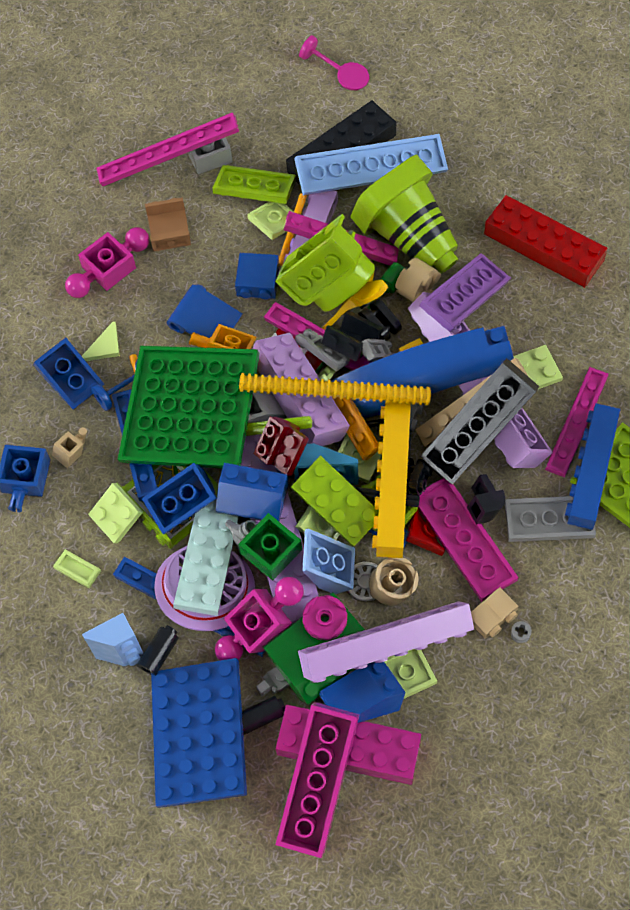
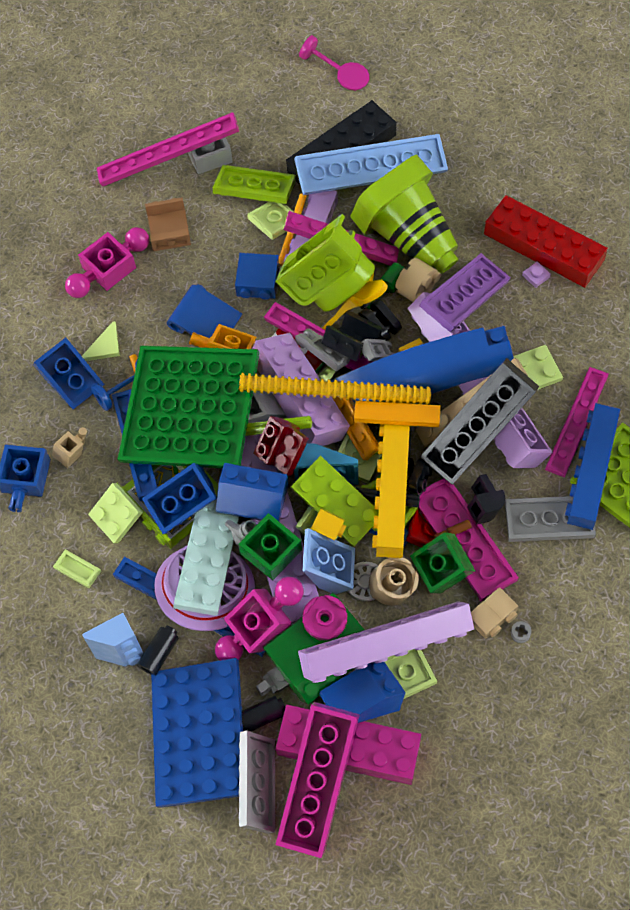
none -> light grey plate [238,731,275,833]
none -> yellow brick [311,508,346,541]
none -> light orange tile [354,401,440,427]
none -> green brick [410,532,476,594]
none -> dark orange piece [434,519,472,539]
none -> lavender plate [522,261,551,288]

